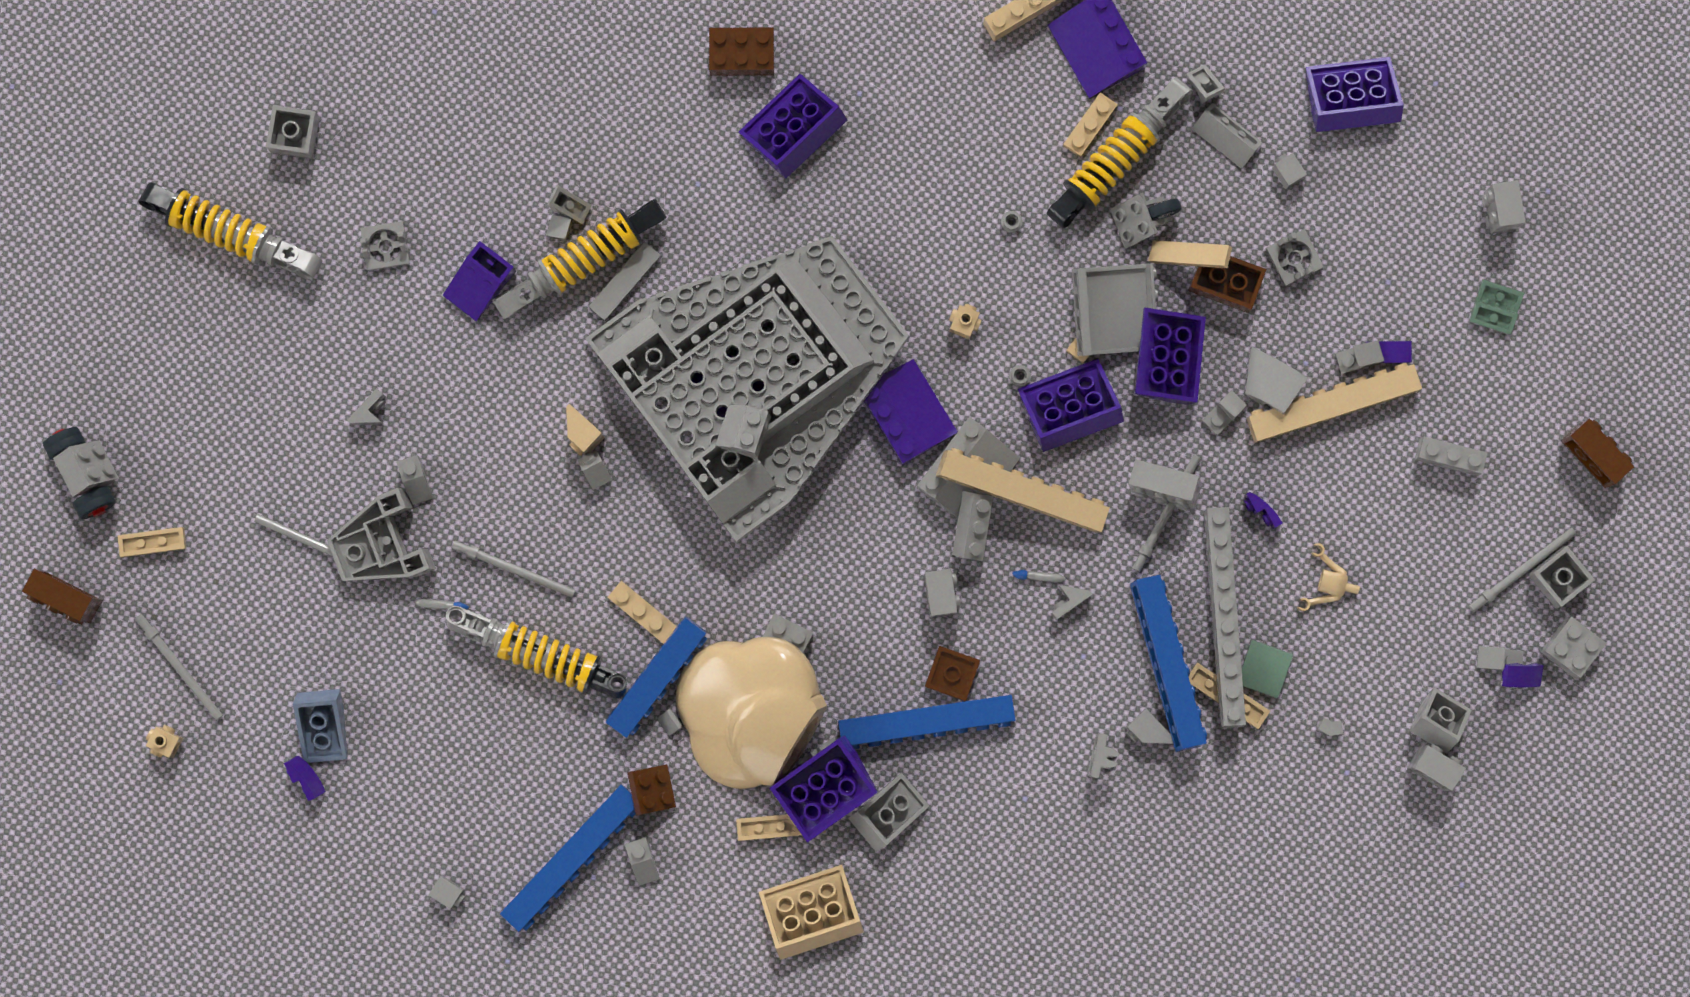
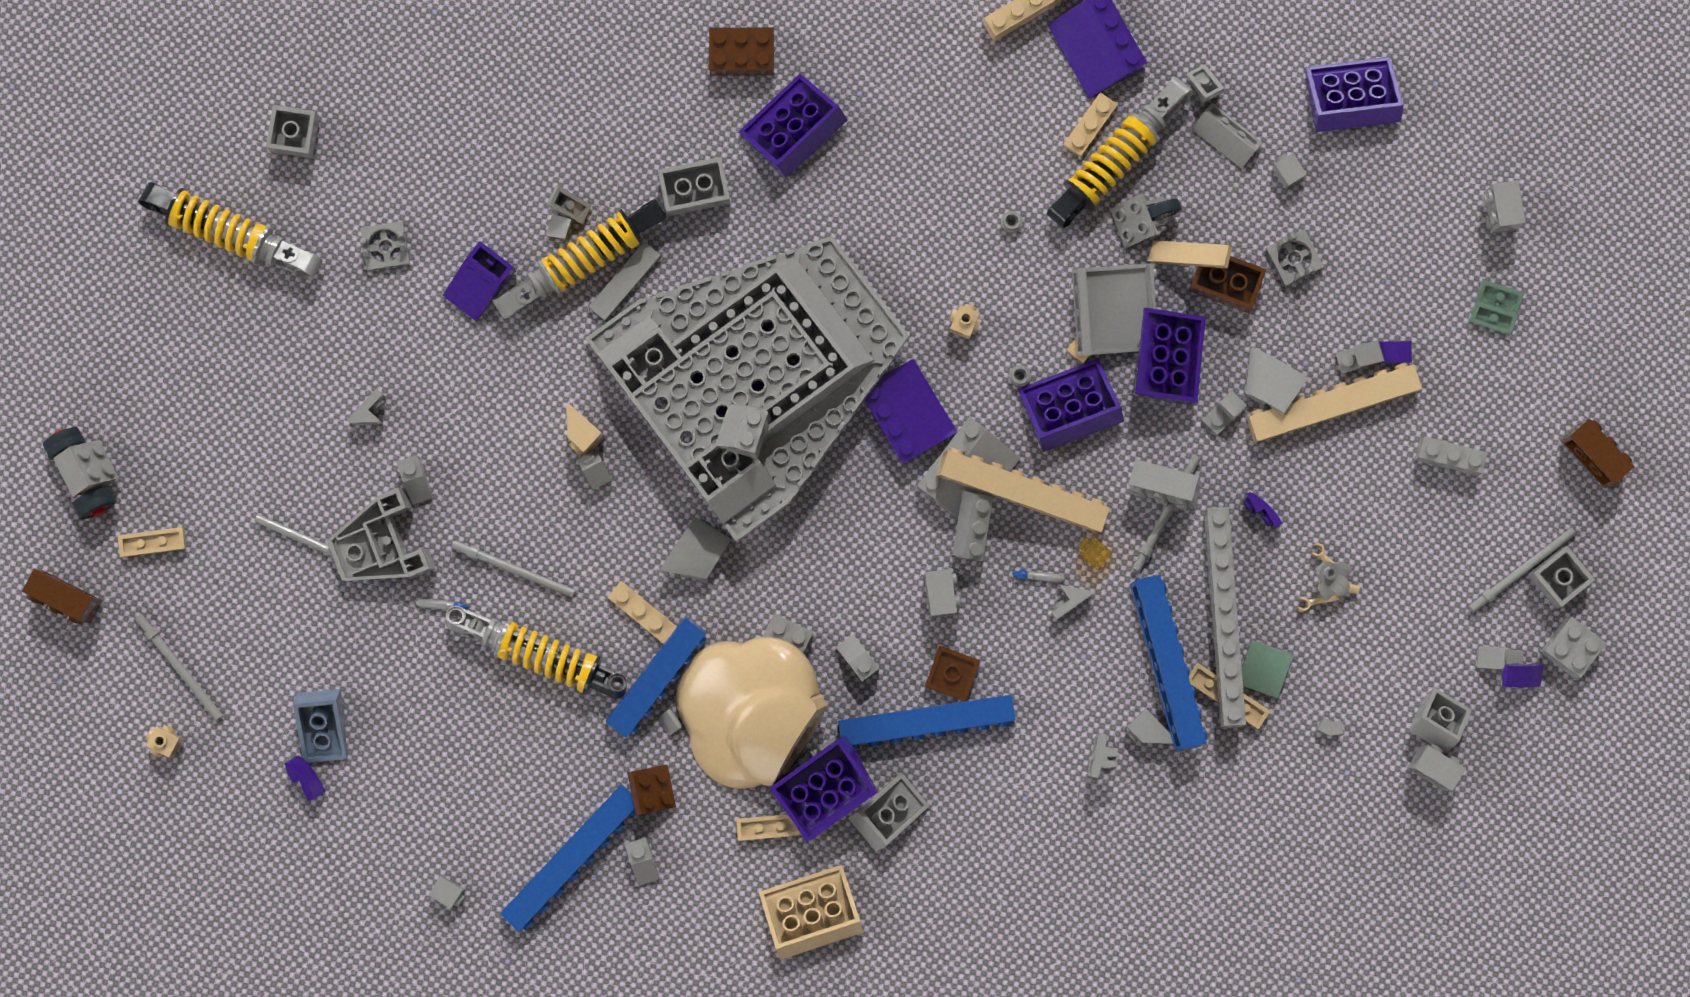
none -> light grey brick [658,157,731,216]
none -> light grey slope [659,517,732,582]
none -> light grey slope [836,635,880,682]
none -> clear yellow brick [1077,536,1112,571]
none -> light grey plate [1316,561,1352,601]

